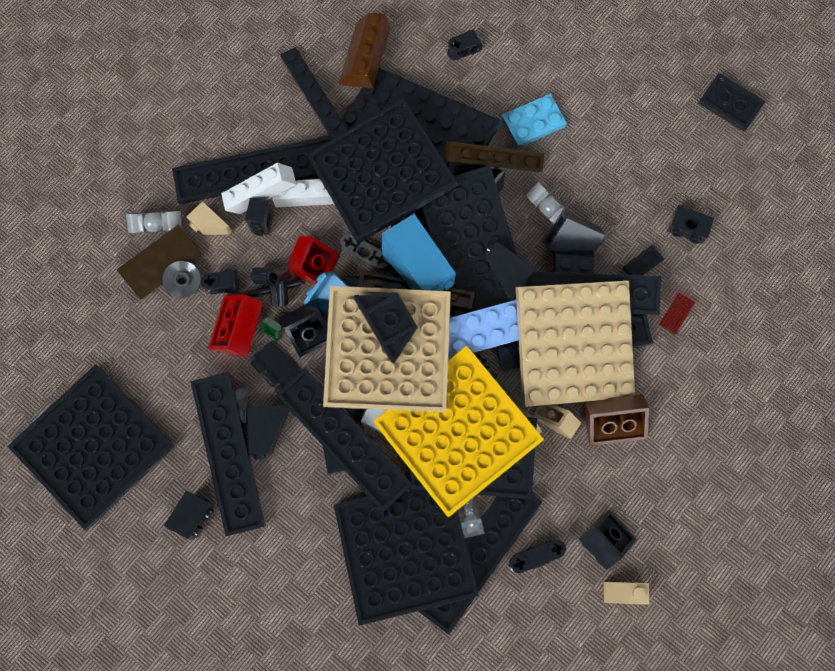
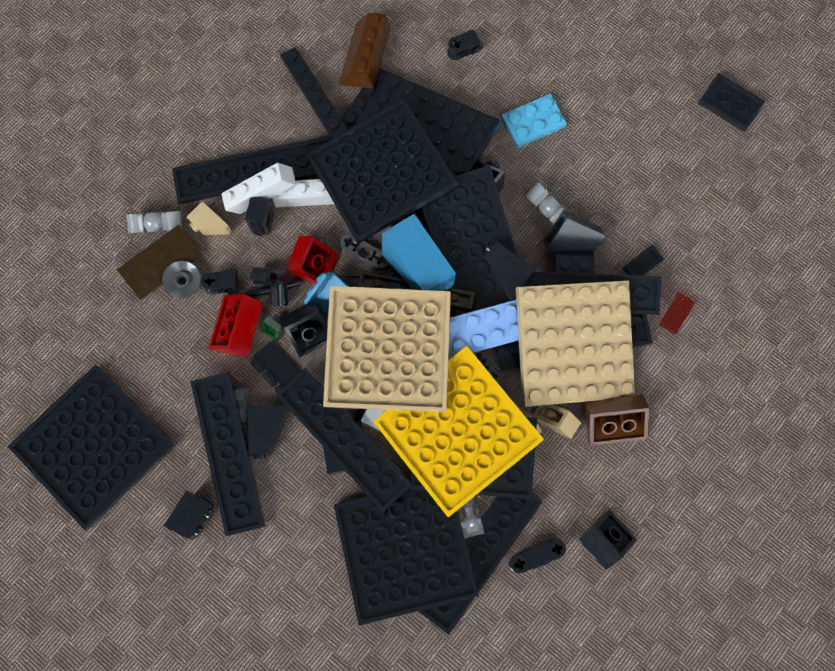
black wing [353,292,418,364] -> none
dark brown plate [445,141,544,172] -> none
tan slope [603,582,649,604] -> none
black brick [667,205,714,244] -> none

